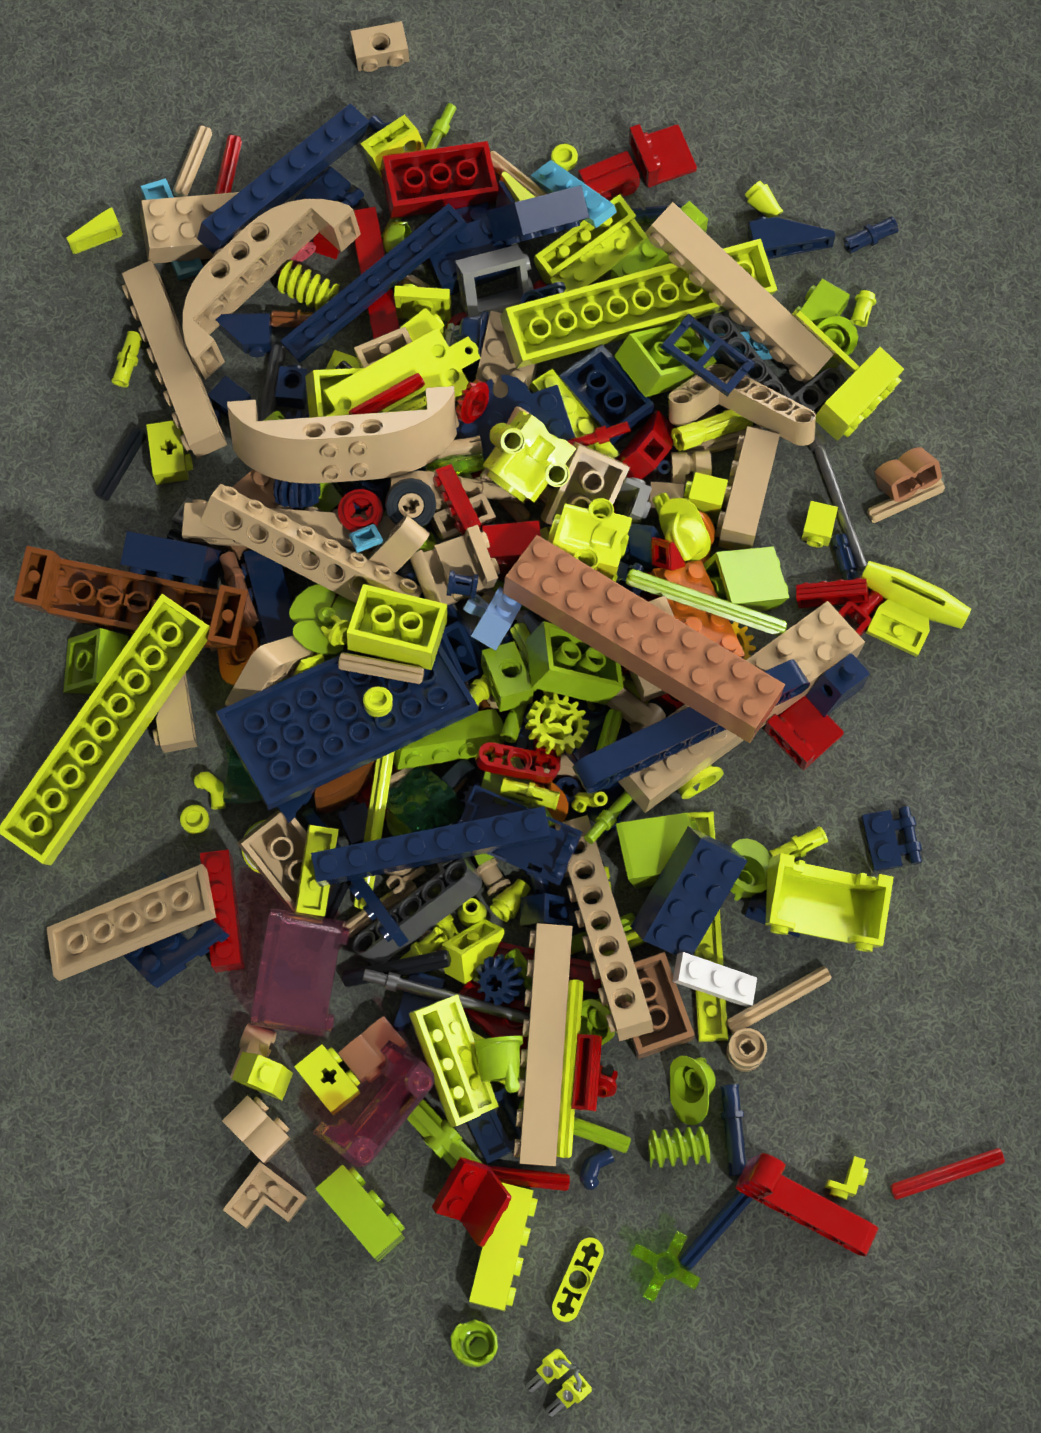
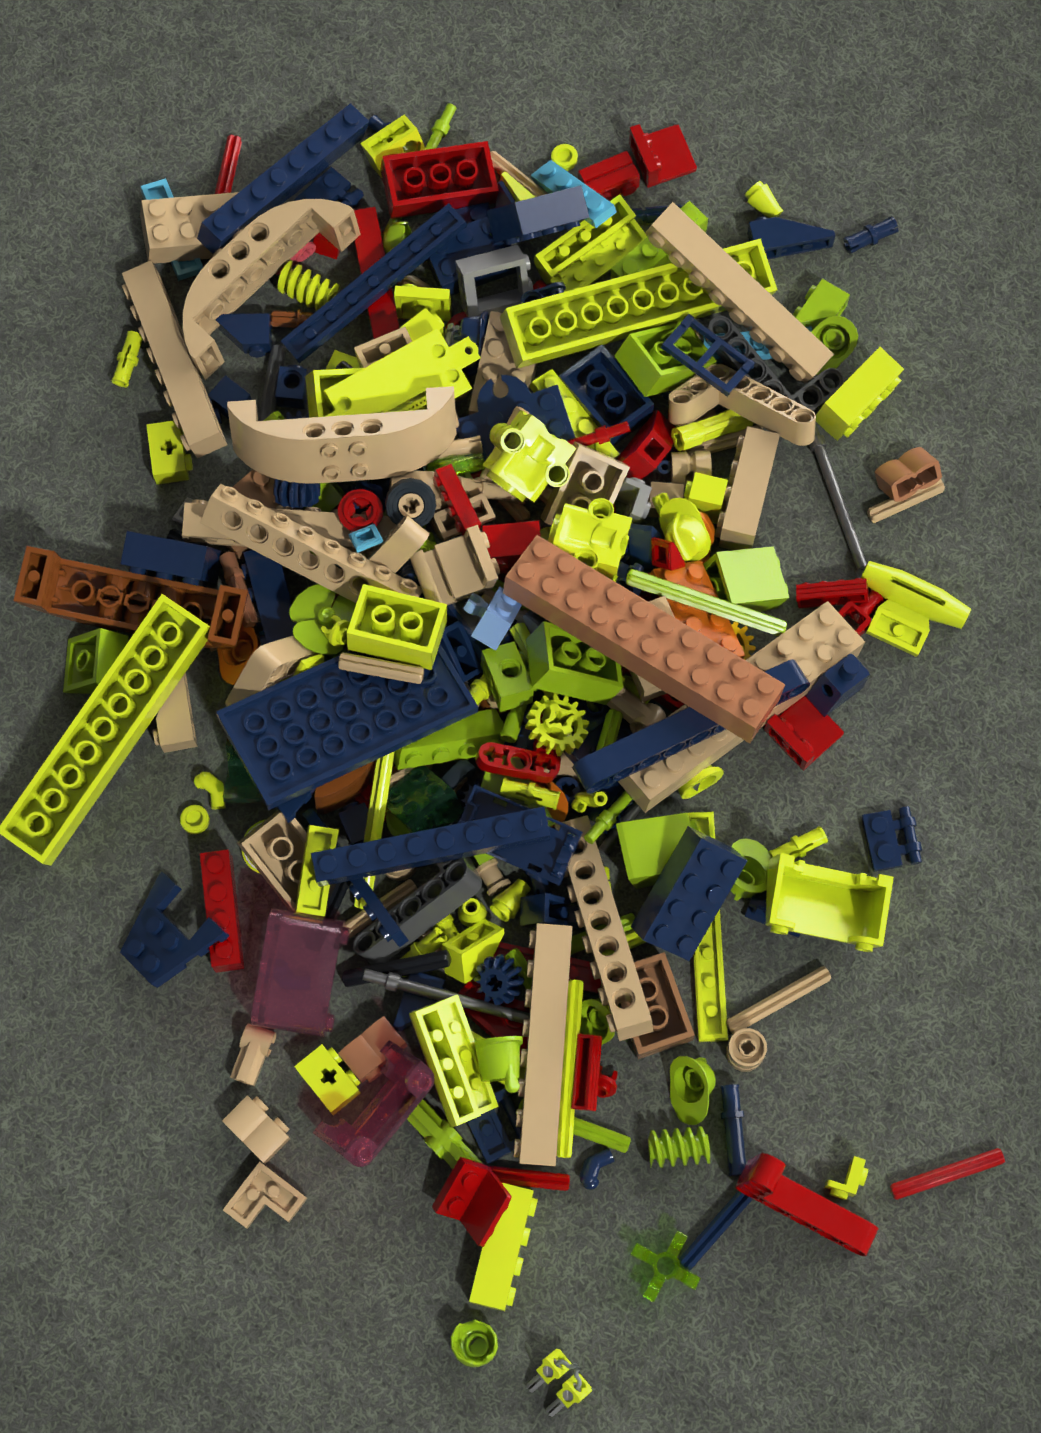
tan plate [47,864,216,981] -> none
neon yellow slope [67,207,123,254] -> none
black axle [95,427,146,501] -> none
tan axle [173,126,212,197] -> none
neon yellow slope [231,1052,293,1101] -> none
lime brick [315,1165,405,1262] -> none
red axle [349,373,425,415] -> none
tan brick [351,21,409,72] -> none
neon yellow tile [363,686,393,717] -> none
tan hand [386,866,426,896] -> none
dark blue bush [446,570,479,600] -> none
red gear [456,379,489,424] -> none
neon yellow beam [552,1238,604,1322] -> none
white plate [672,952,757,1007] -> none
neon yellow piece [792,310,859,373] -> none
neon yellow brick [801,501,838,548] -> none
dark blue axle [831,533,859,580] -> none
neon yellow pin [850,290,876,327] -> none

